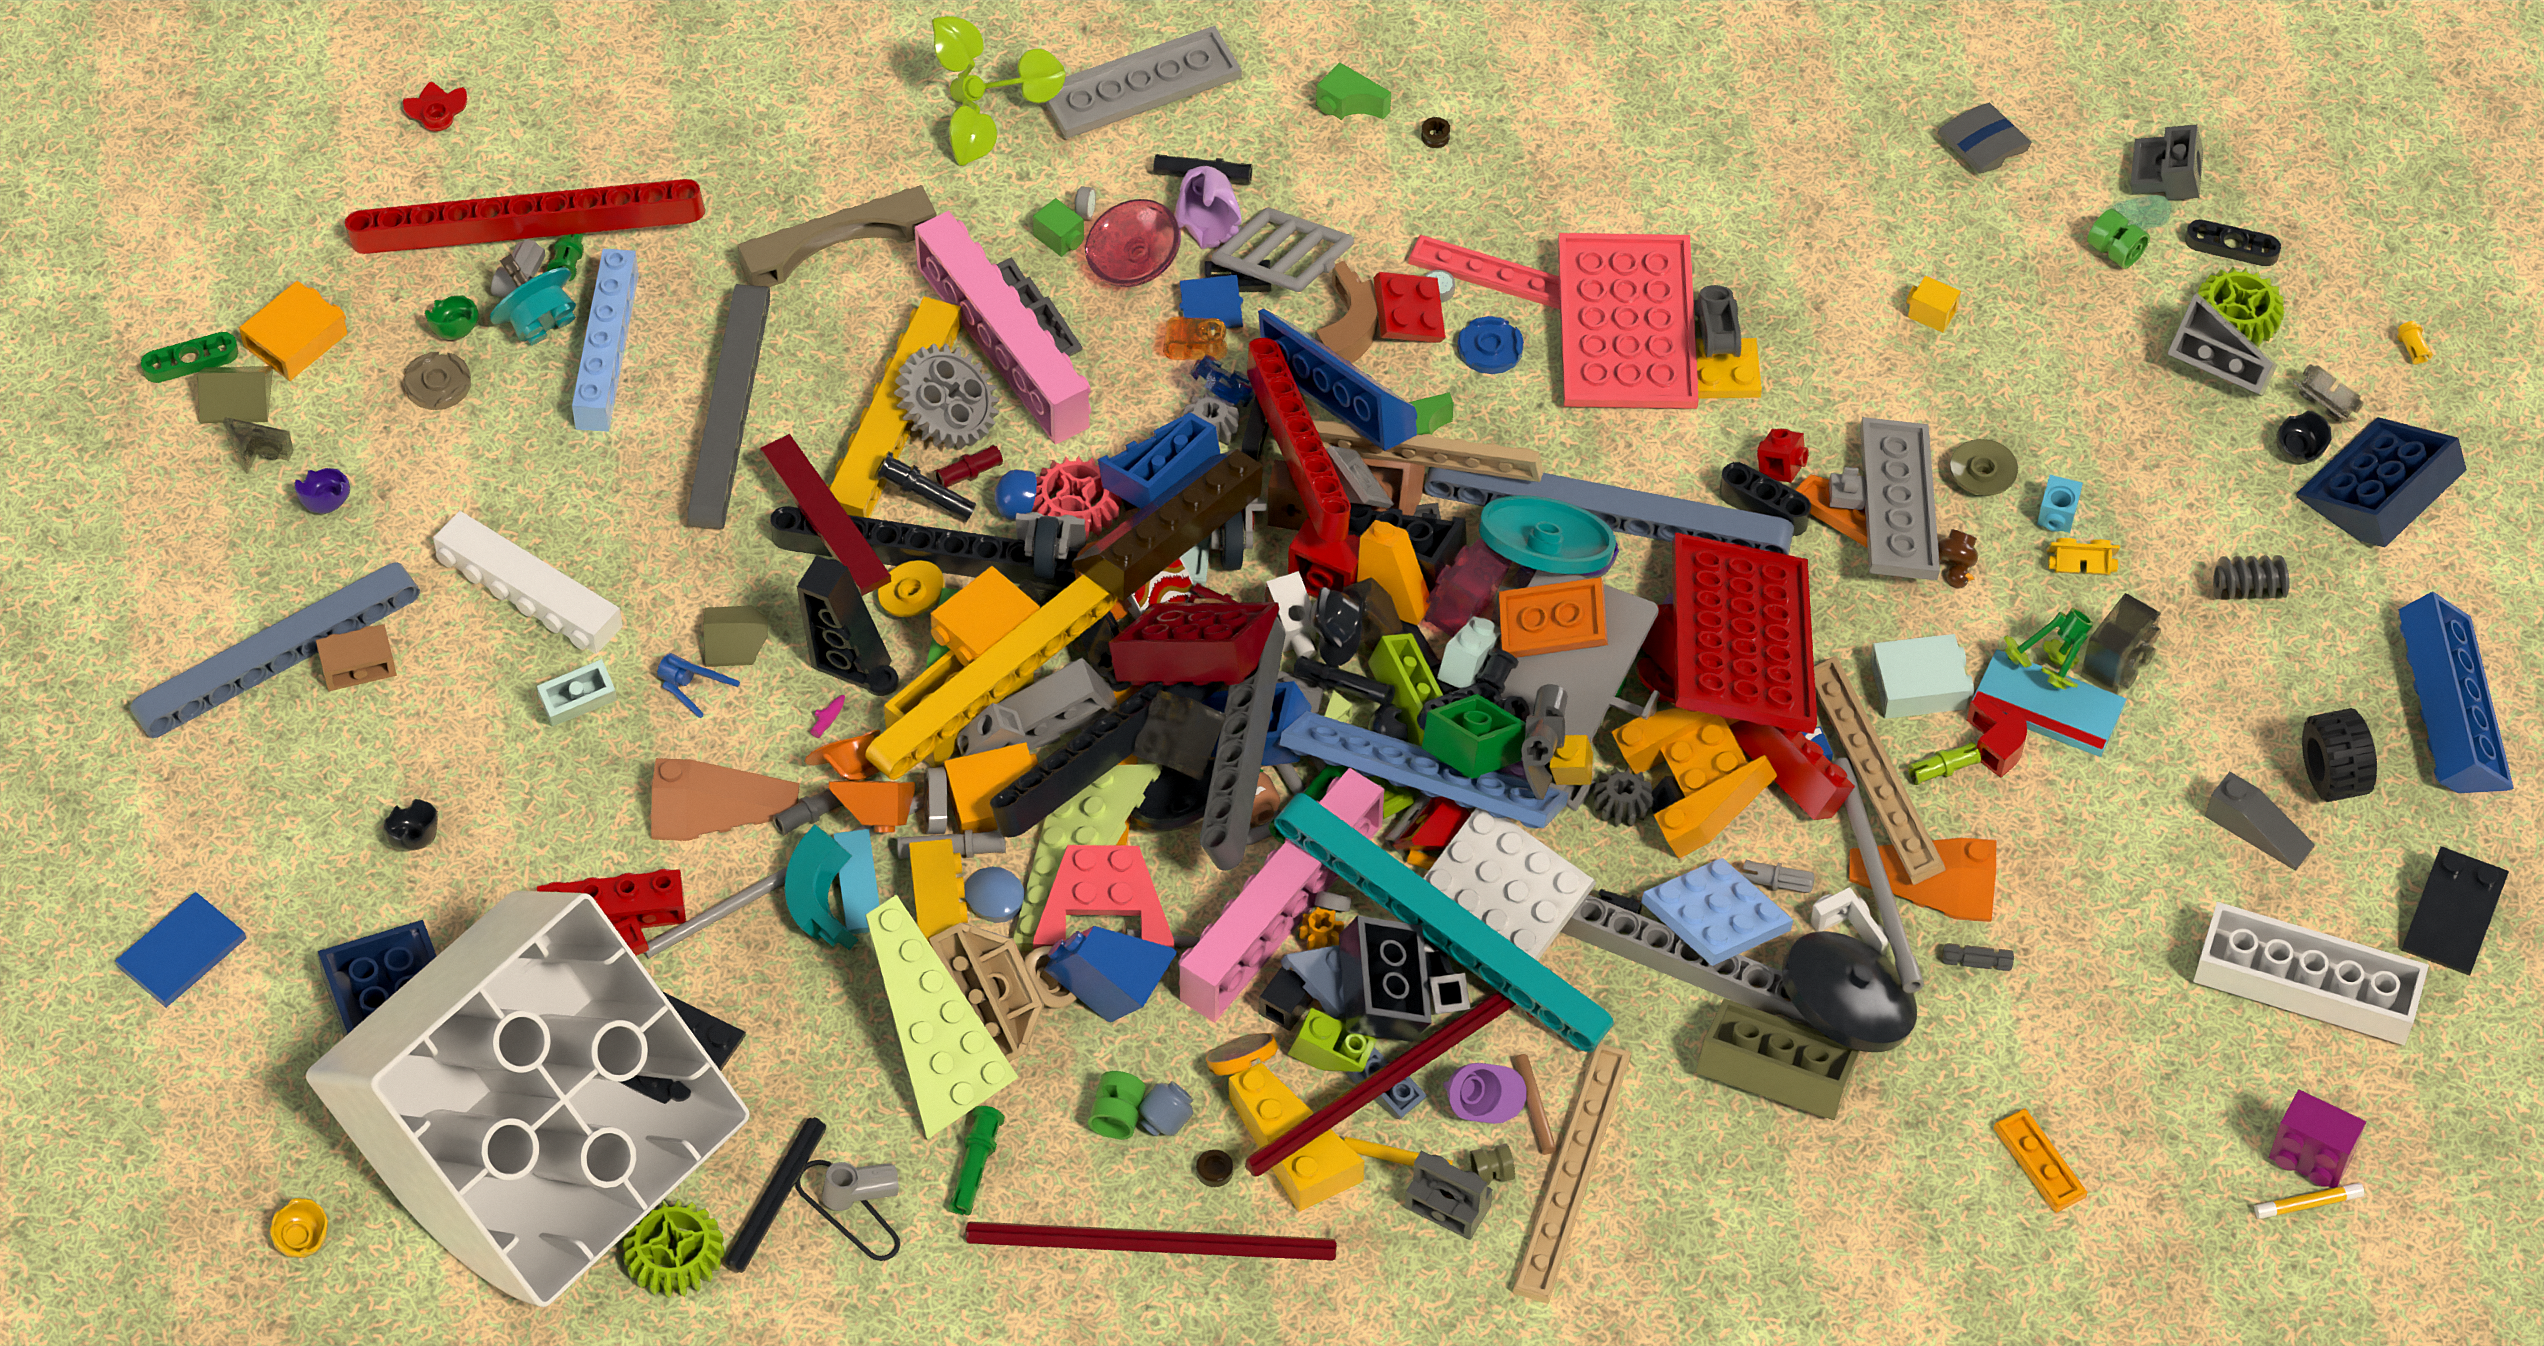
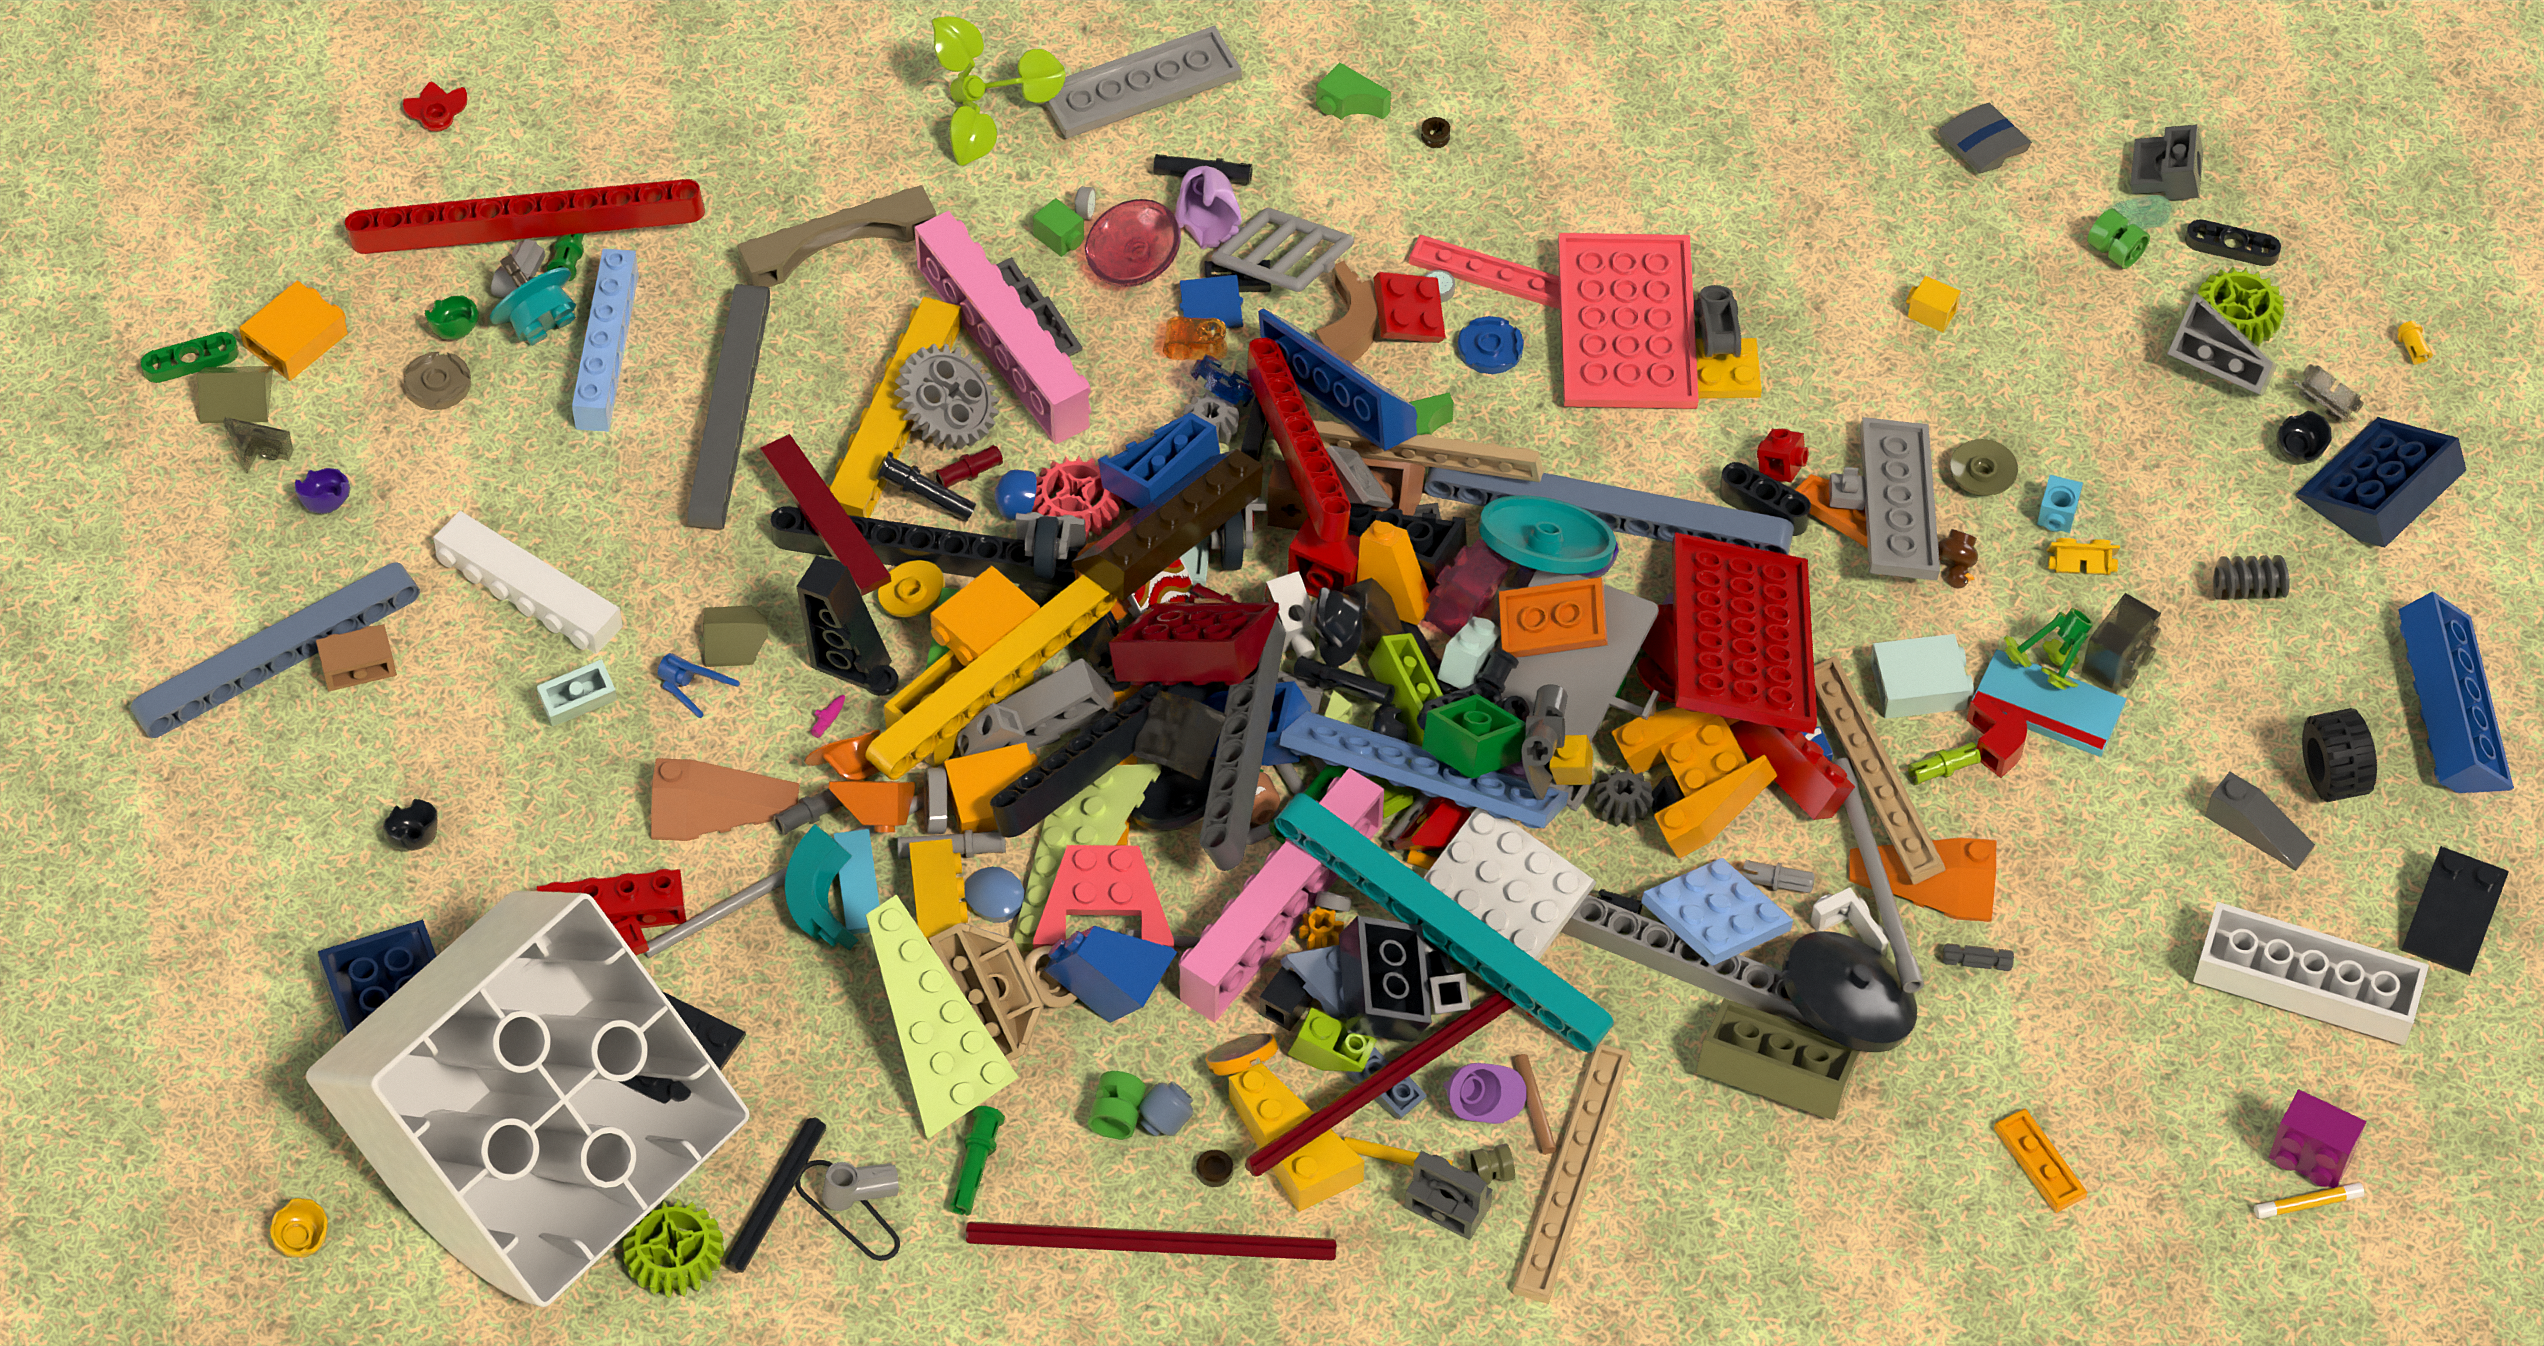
blue tile [115,892,247,1008] -> none

